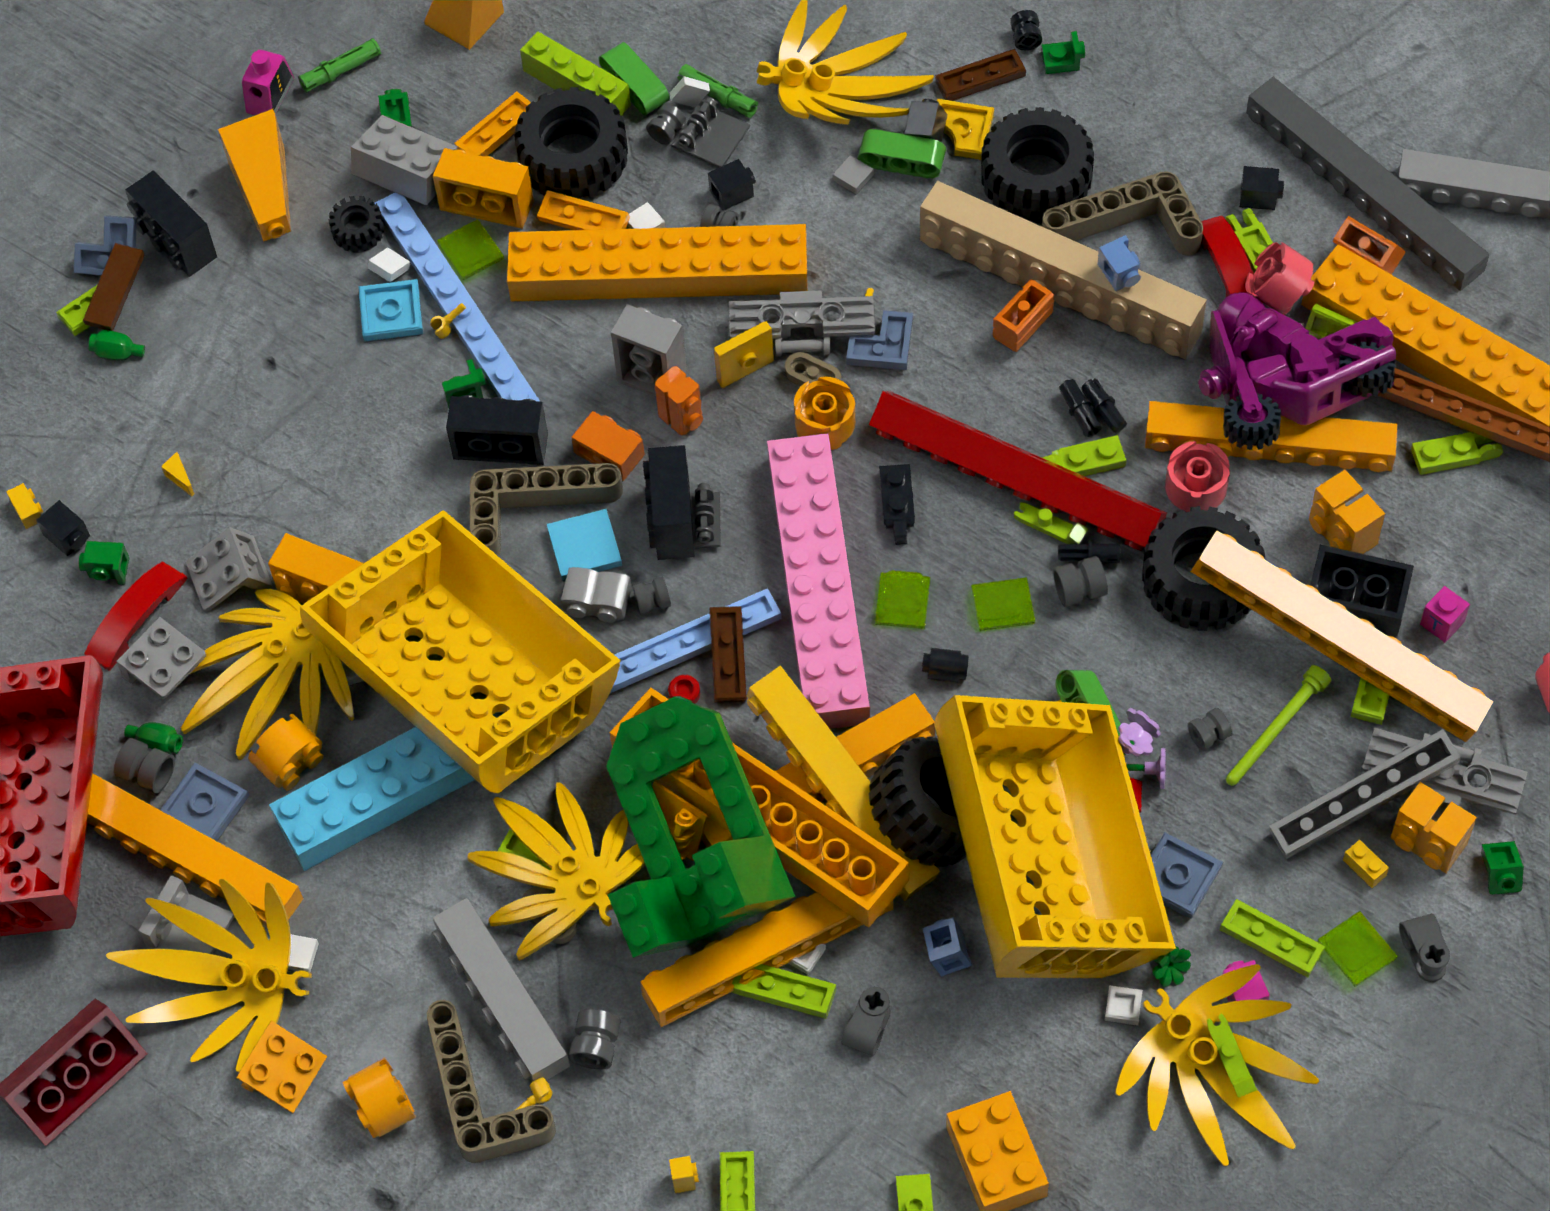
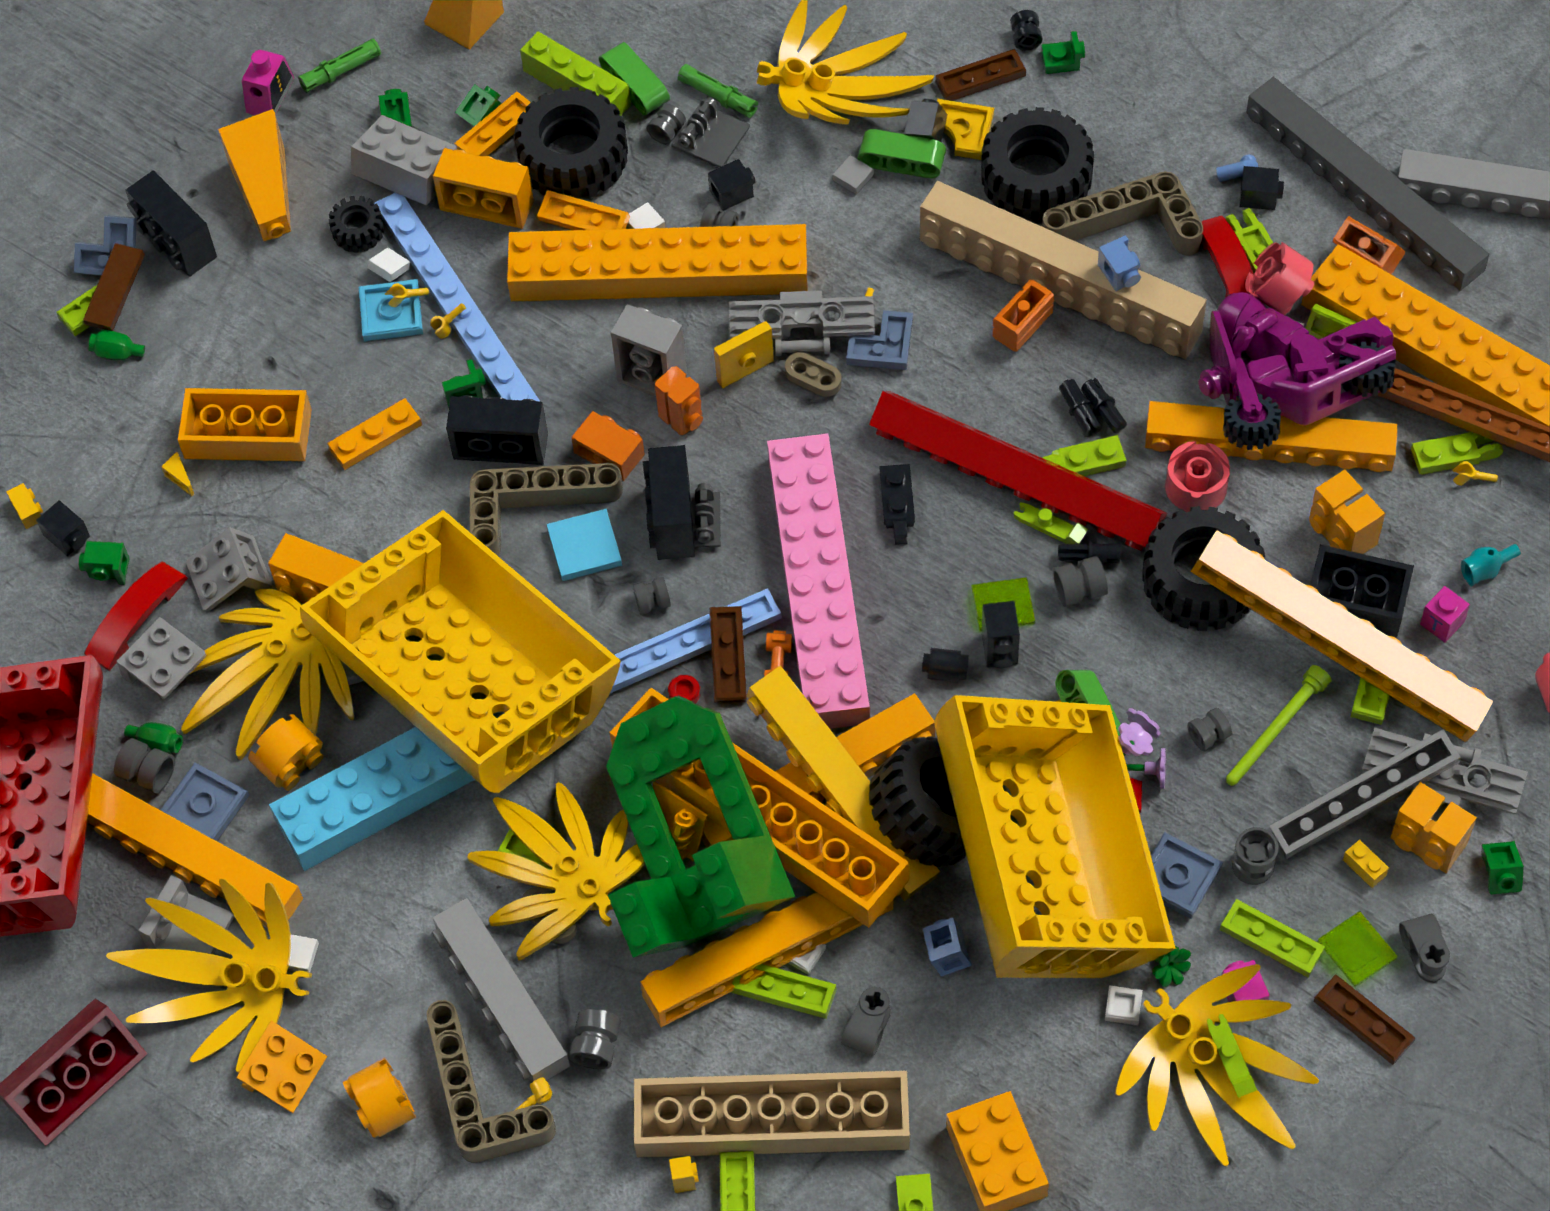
clear neon green piece [437,219,504,281] -> none
light grey brick [561,567,632,623] -> none
white tile [670,76,710,108] -> none
light orange brick [794,376,856,450] -> none
clear neon green piece [875,570,930,629] -> none
none -> light orange brick [178,388,312,461]
none -> light orange plate [327,398,422,470]
none -> yellow hand [385,283,429,307]
none -> green bracket [455,84,502,126]
none -> tan brick [634,1071,910,1158]
none -> orange bar [764,630,793,677]
none -> black brick [981,601,1020,669]
none -> medium blue arm [1216,154,1258,182]
none -> dark grey wheel [1232,827,1279,885]
none -> reddish brown tile [1313,974,1415,1065]
none -> yellow hand [1452,461,1498,486]
none -> teal piece [1461,544,1521,587]

